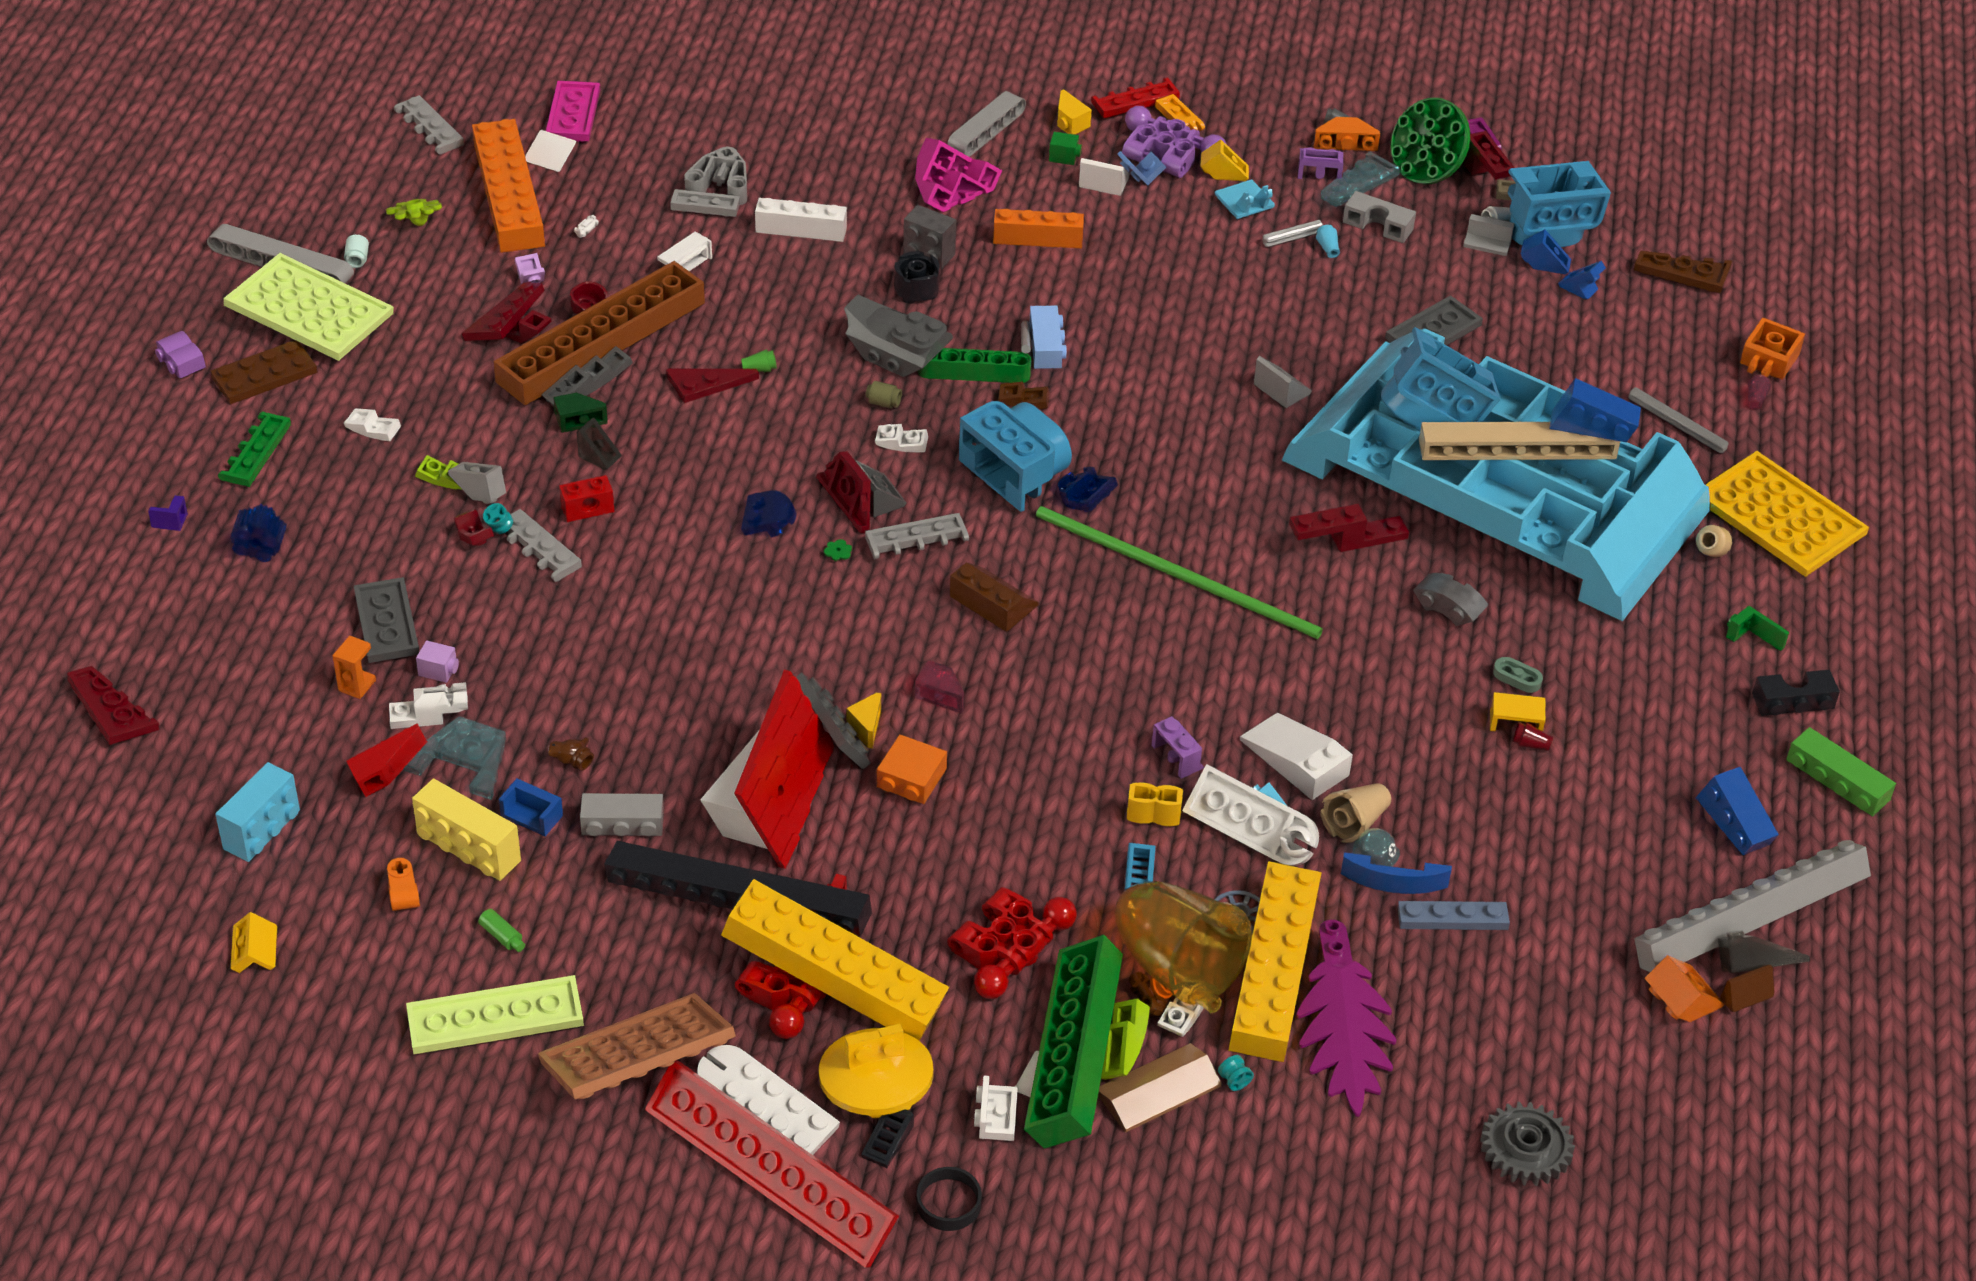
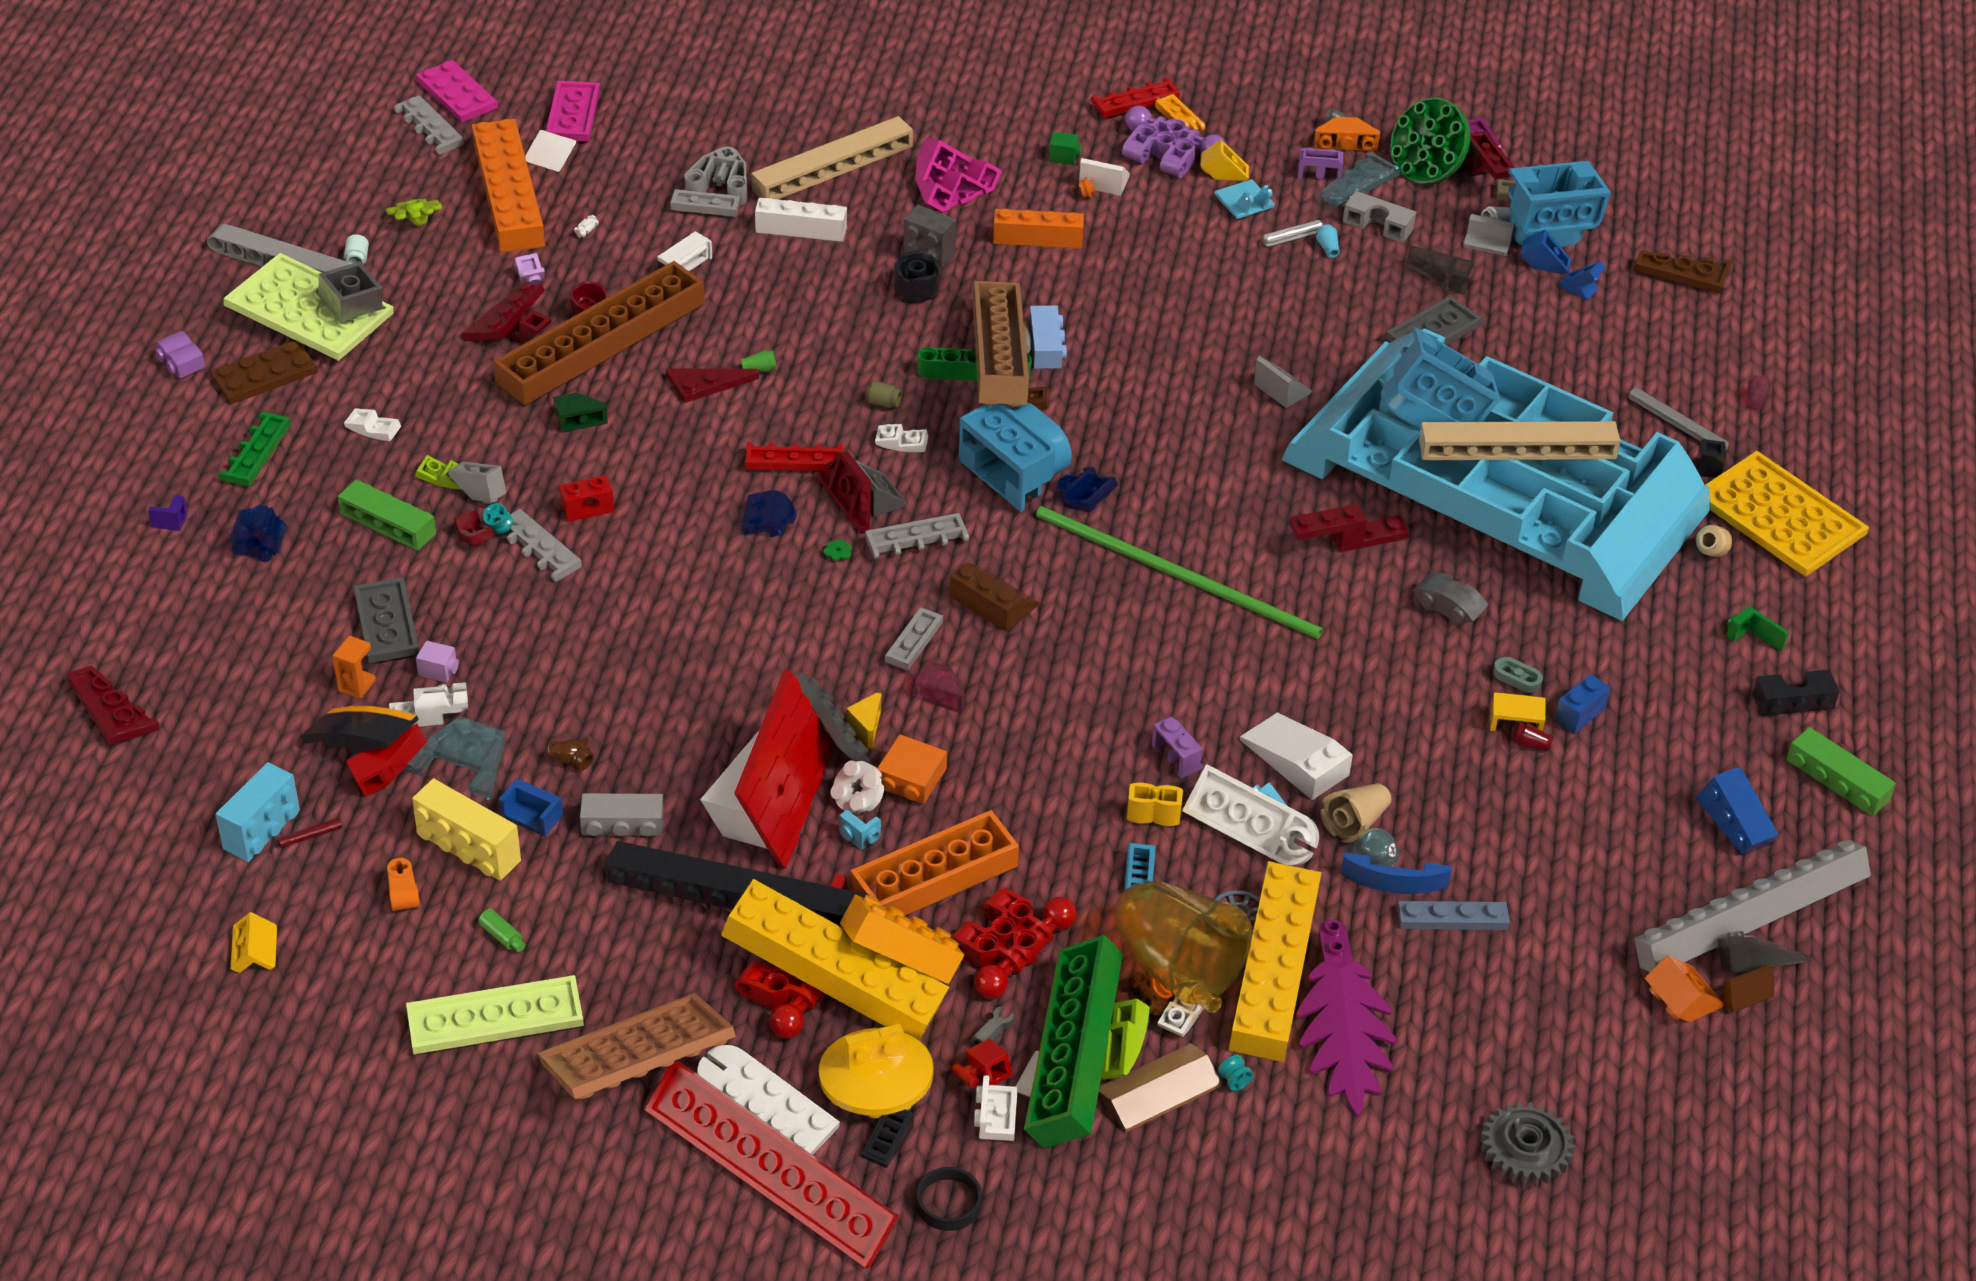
dark grey slope [542,346,633,406] -> none
clear smoke slope [576,417,622,470] -> none
dark grey slope [844,294,953,377] -> none
light grey beam [947,91,1026,157] -> none
yellow slope [1057,89,1092,134] -> none
medium blue bracket [1118,151,1166,185] -> none
blue wedge [1549,378,1641,443] -> none
orange hinge [1740,317,1805,380] -> none
none -> dark red piece [277,818,342,848]
none -> black slope [301,706,419,754]
none -> flat silver brick [318,261,383,322]
none -> bright green brick [338,479,436,551]
none -> dark pink plate [416,60,498,123]
none -> red hinge [746,442,843,471]
none -> tan brick [752,116,913,200]
none -> white plate [831,761,884,815]
none -> medium azure bracket [839,810,881,850]
none -> light orange brick [840,894,964,984]
none -> orange brick [850,810,1019,916]
none -> light grey plate [885,607,943,671]
none -> red brick [952,1038,1013,1089]
none -> dark grey bar [971,1007,1014,1047]
none -> medium nougat brick [973,281,1029,407]
none -> orange plate [1079,177,1095,199]
none -> clear smoke slope [1406,245,1475,295]
none -> blue brick [1554,674,1611,734]
none -> black panel [1696,439,1726,478]

